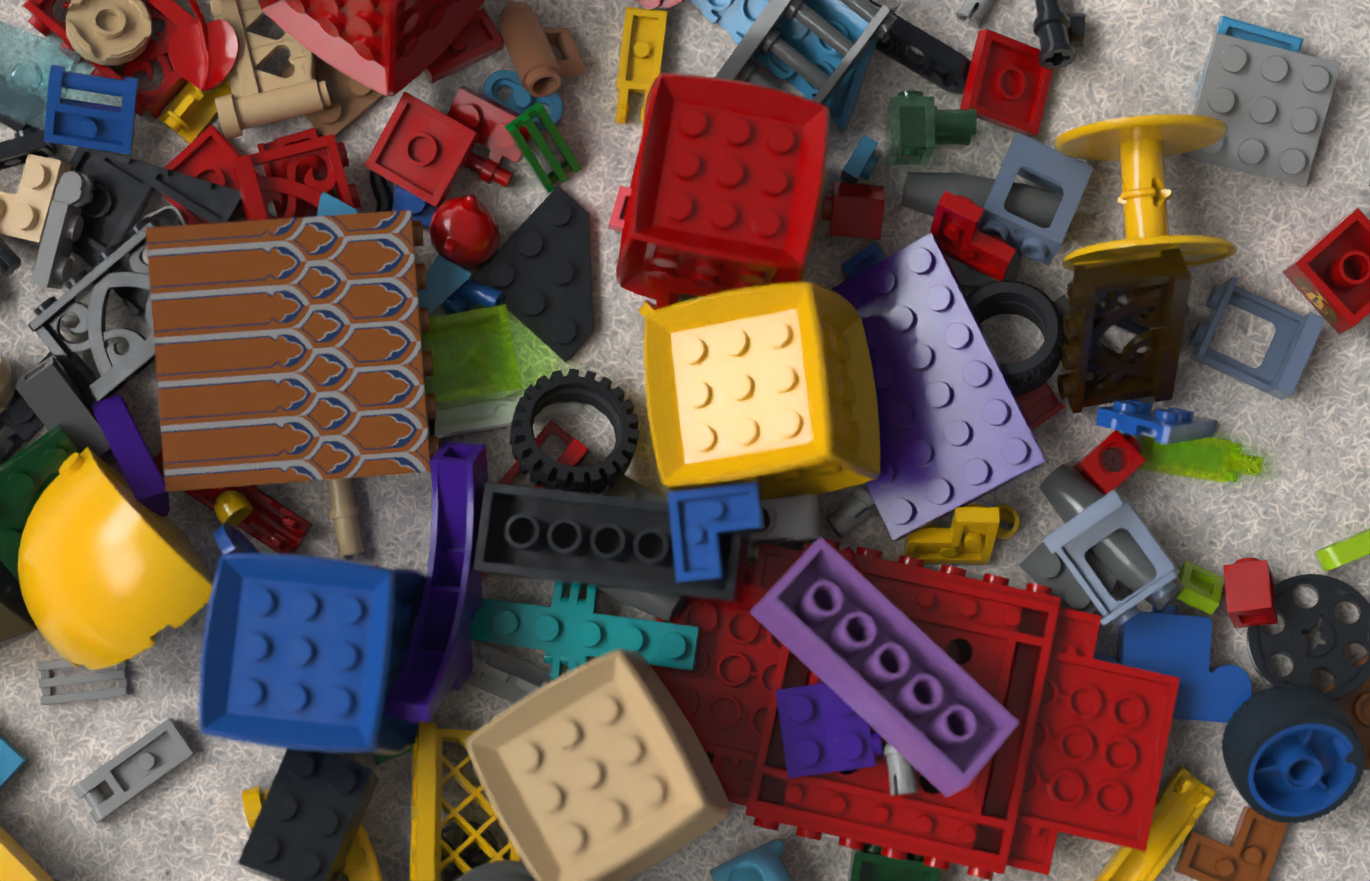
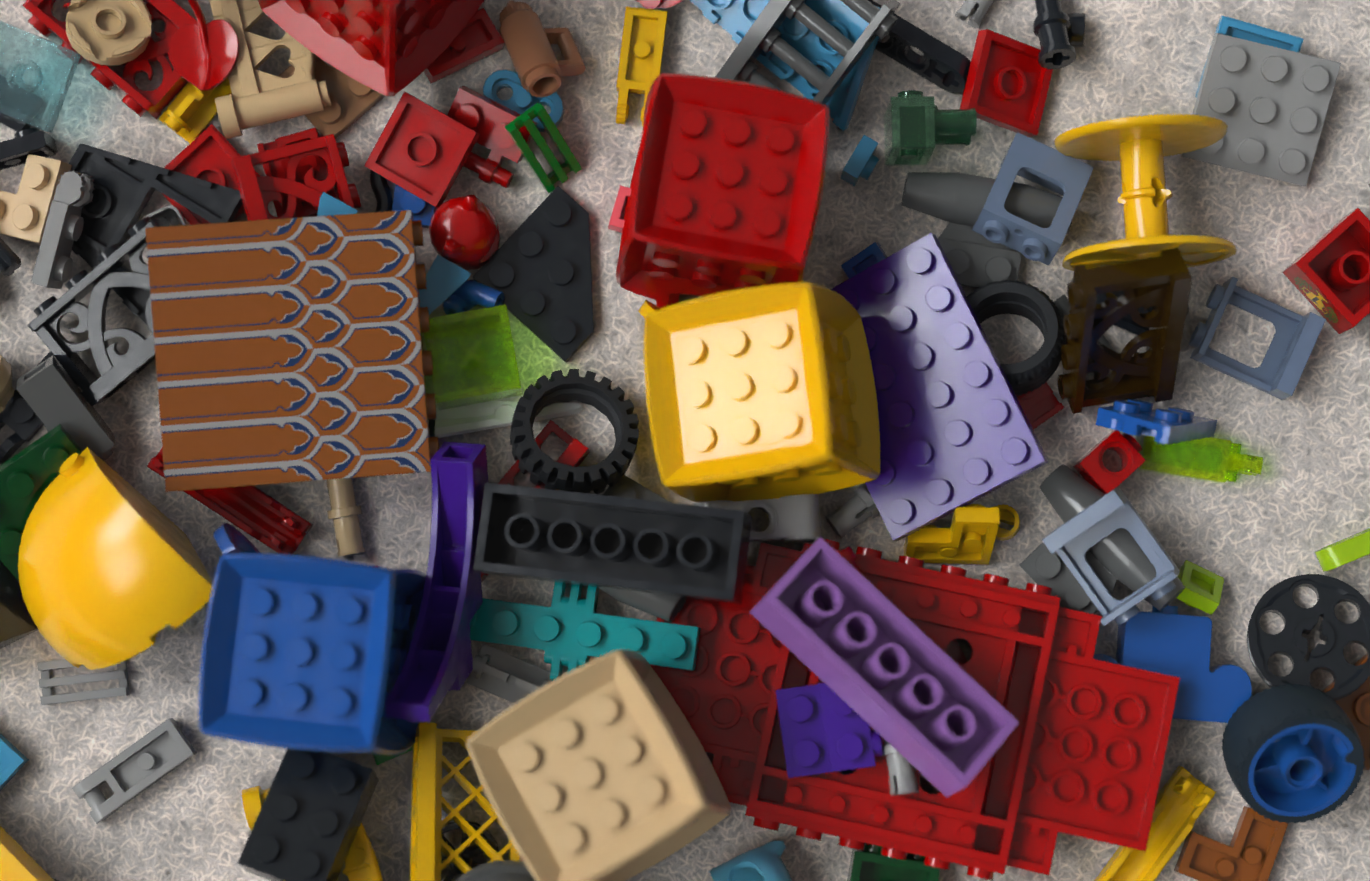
blue plate [44,64,139,155] -> none
dark purple slope [91,395,170,518] -> none
yellow hinge [214,490,253,526] -> none
blue plate [668,482,764,584] -> none
red brick [822,181,885,240] -> none
red plate [930,190,1016,282] -> none
red brick [1223,558,1278,628] -> none

